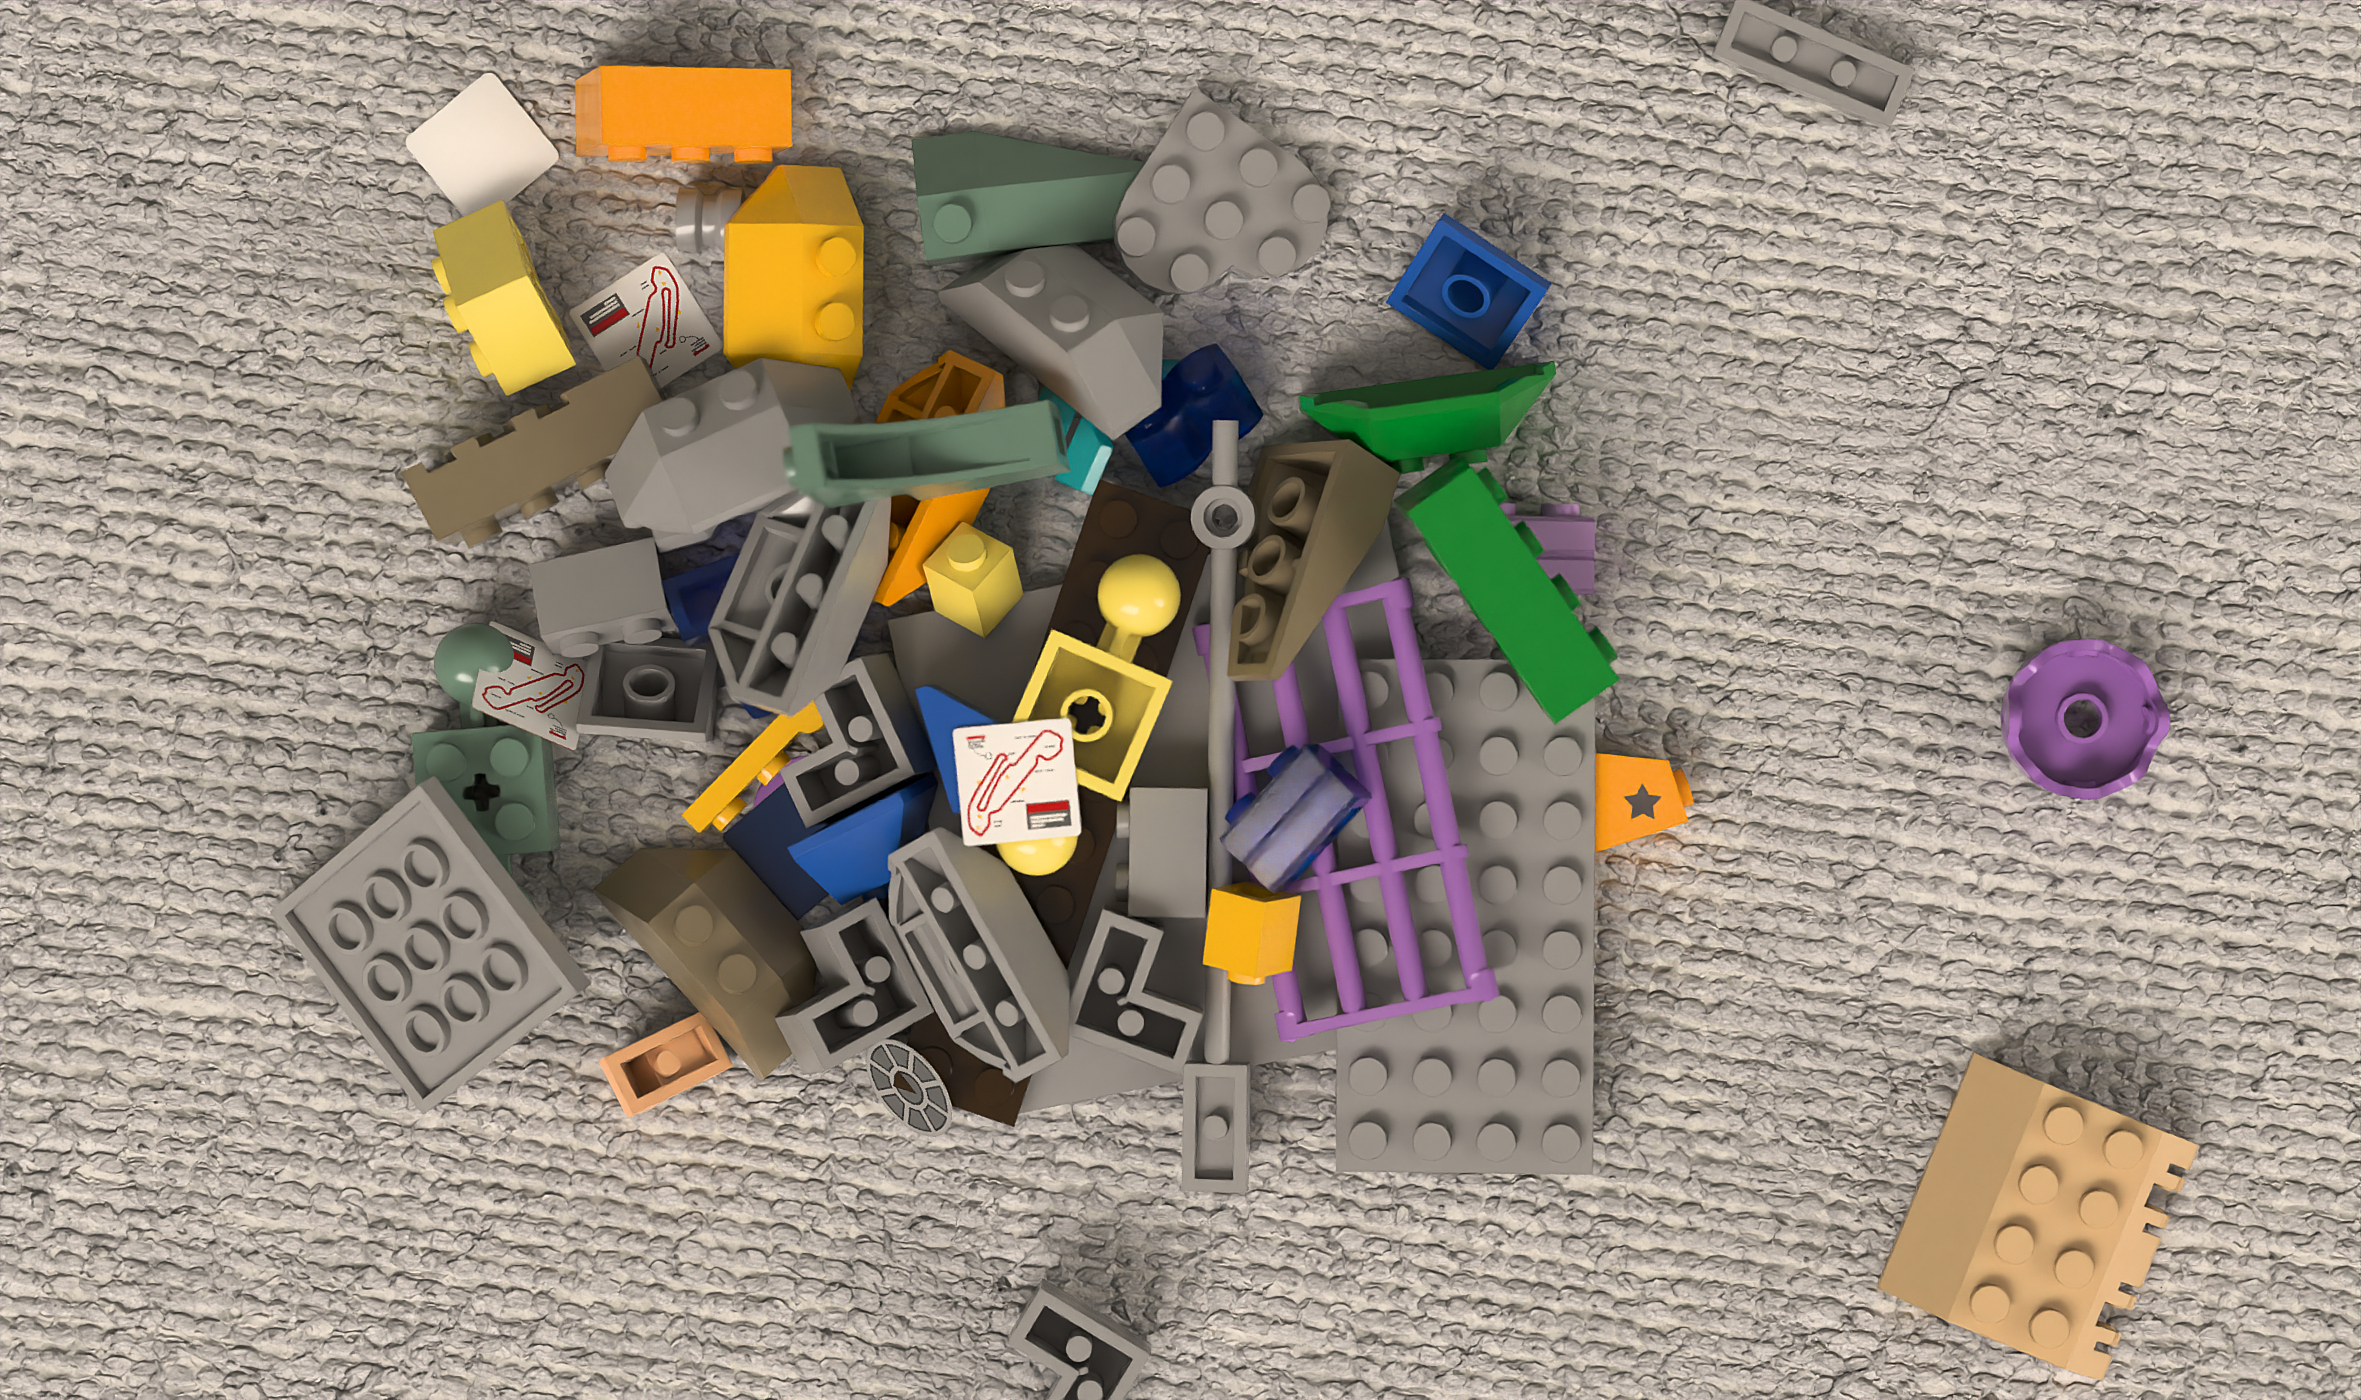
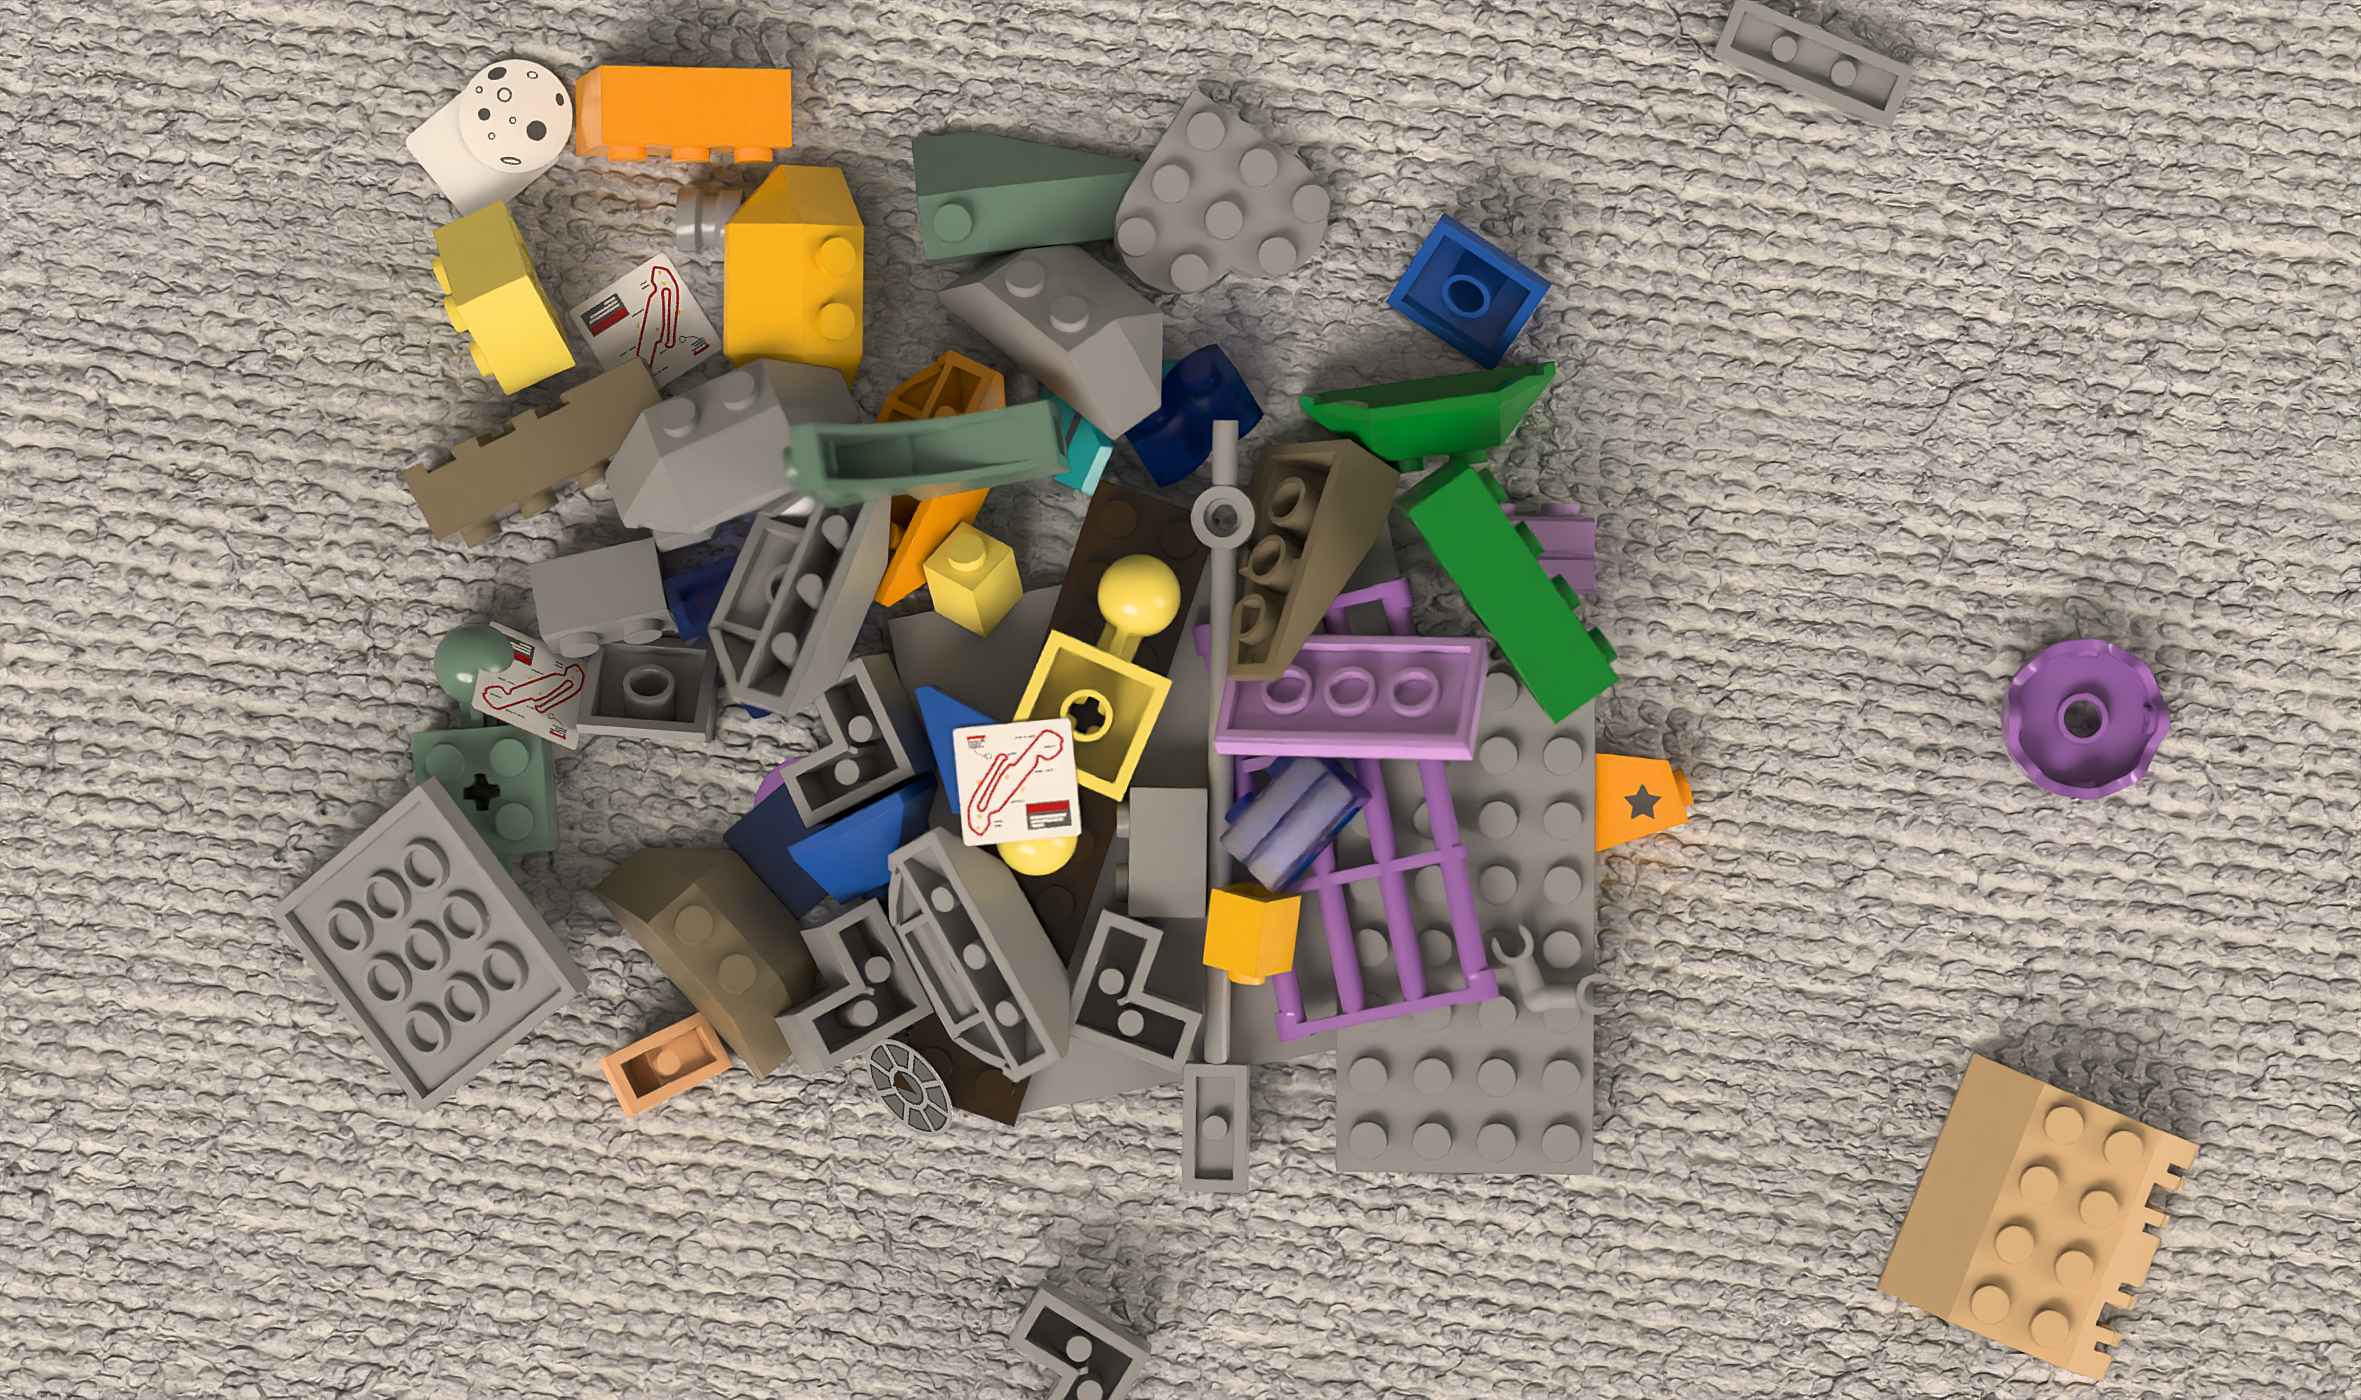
yellow plate [681,701,826,833] -> none
none -> white sticker [458,59,573,174]
none -> lavender tile [1213,634,1491,760]
none -> light grey arm [1491,925,1612,1015]

